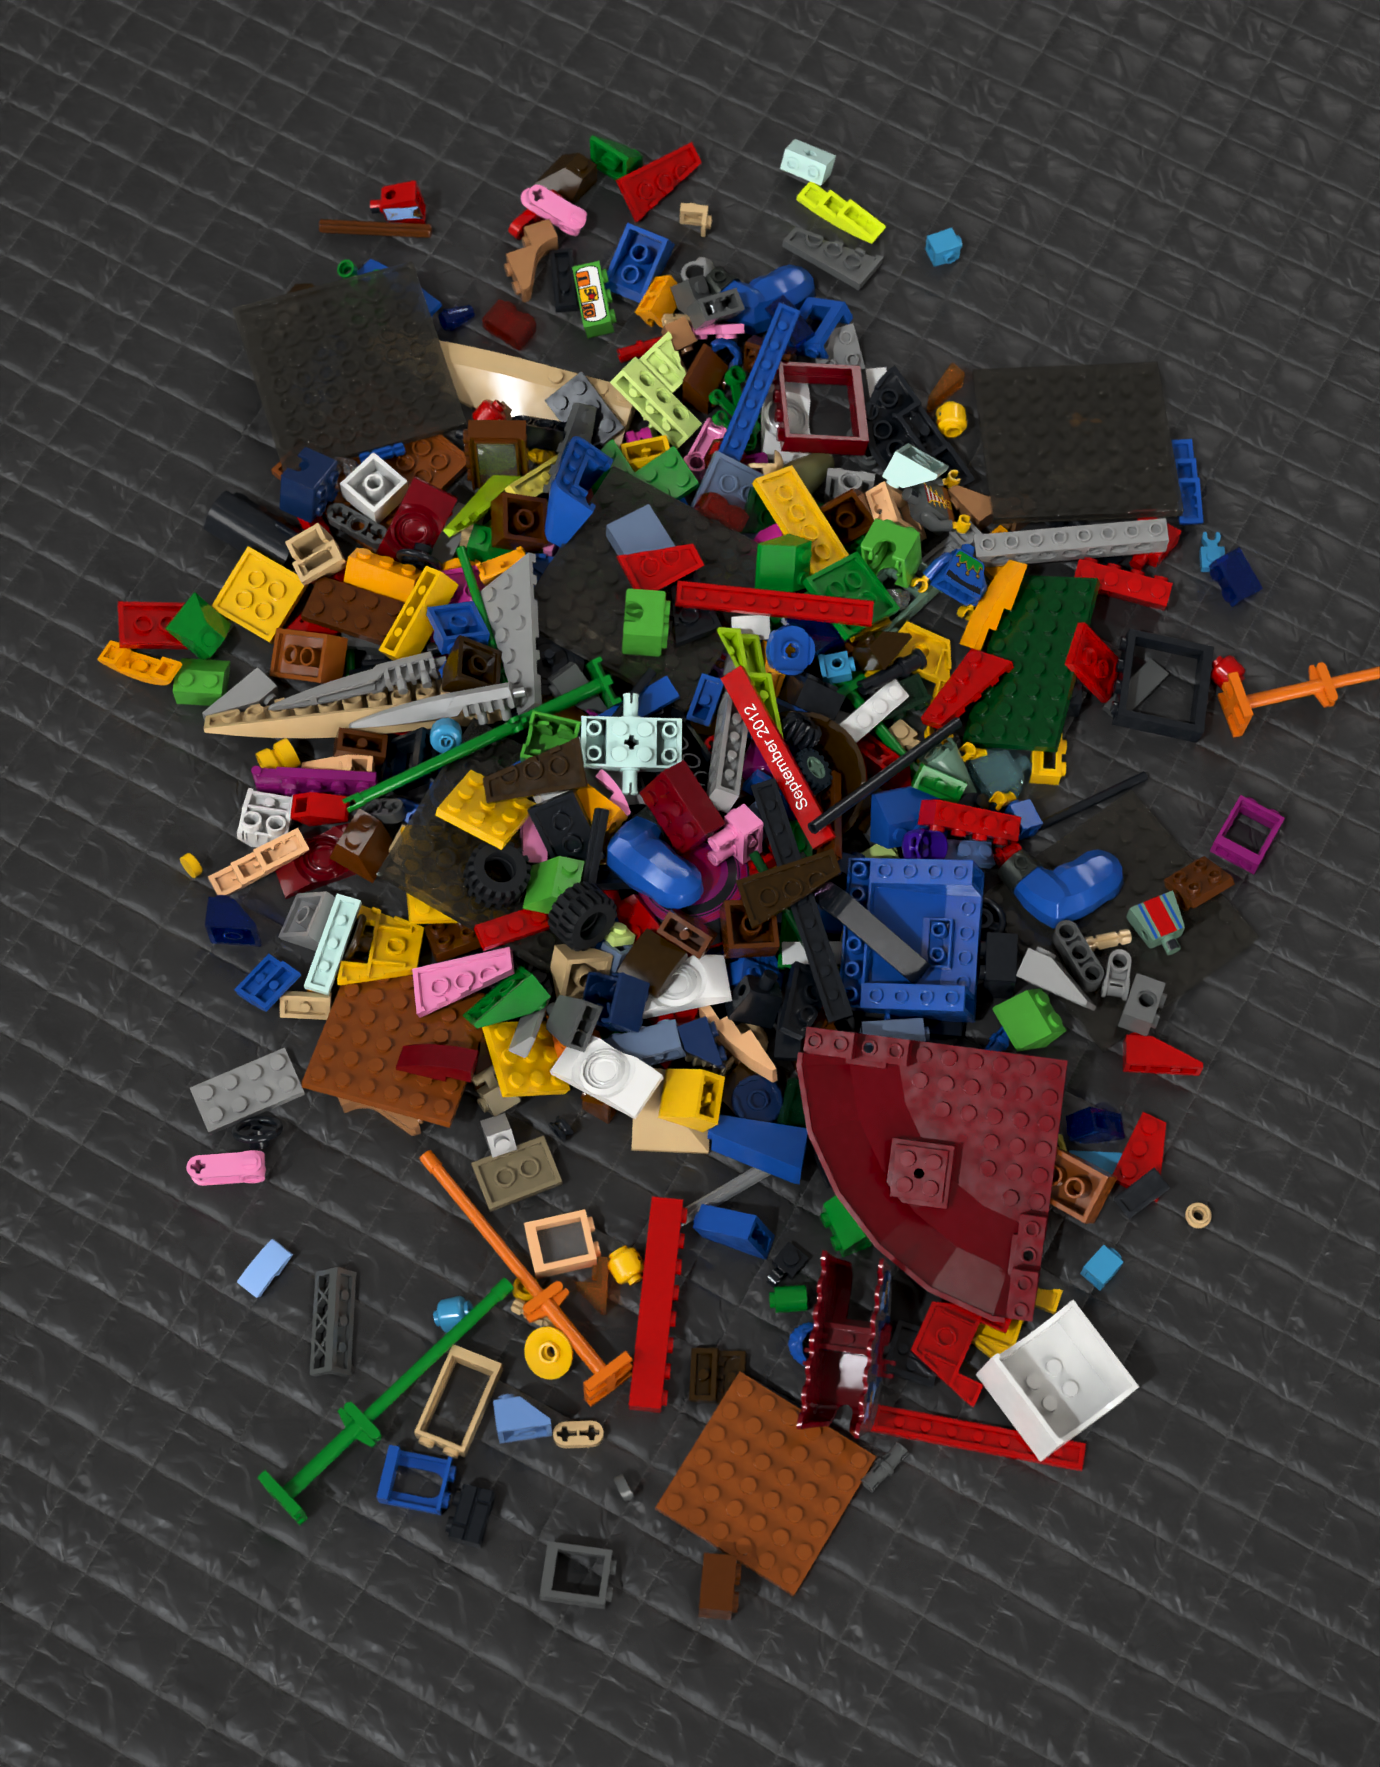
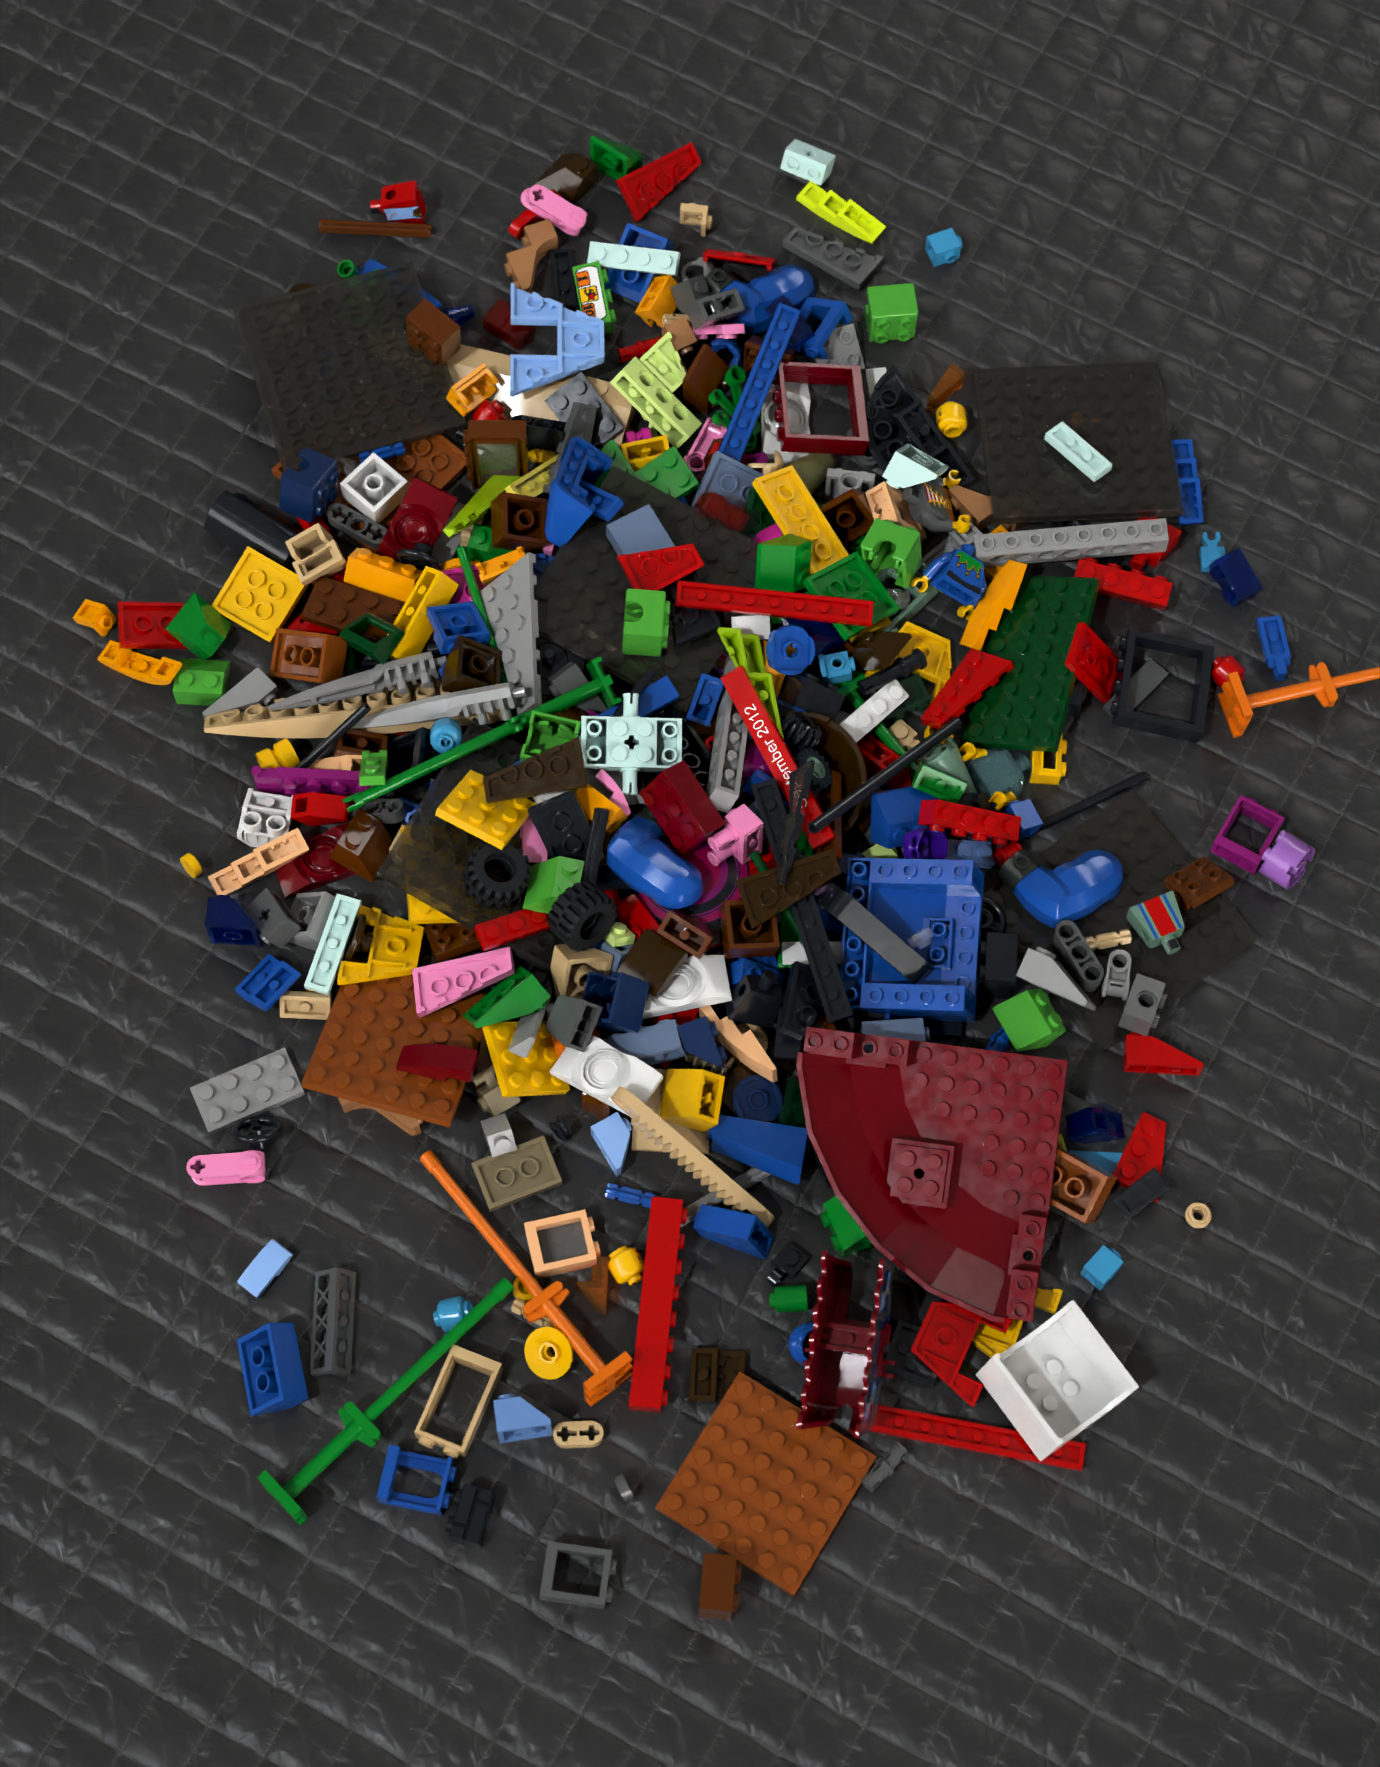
none -> light orange bracket [72,599,117,637]
none -> blue slope [237,1322,308,1416]
none -> dark grey brick [245,887,302,949]
none -> black piece [294,703,371,768]
none -> dark green tile [339,612,405,665]
none -> bright green plate [359,750,388,786]
none -> reddish brown brick [406,298,461,367]
none -> light orange hinge [446,363,498,417]
none -> light blue wing [510,283,605,397]
none -> blue plate [579,480,624,522]
none -> light aqua plate [587,241,681,276]
none -> light blue slope [591,1112,632,1177]
none -> blue axle [605,1183,656,1208]
none -> tan gear [611,1086,775,1228]
none -> red door [703,249,776,271]
none -> black sword [775,760,814,885]
none -> bright green piece [865,283,918,343]
none -> clear plate [907,925,934,950]
none -> light aqua plate [1044,421,1112,482]
none -> blue hinge [1256,615,1291,681]
none -> medium lavender brick [1259,830,1315,890]

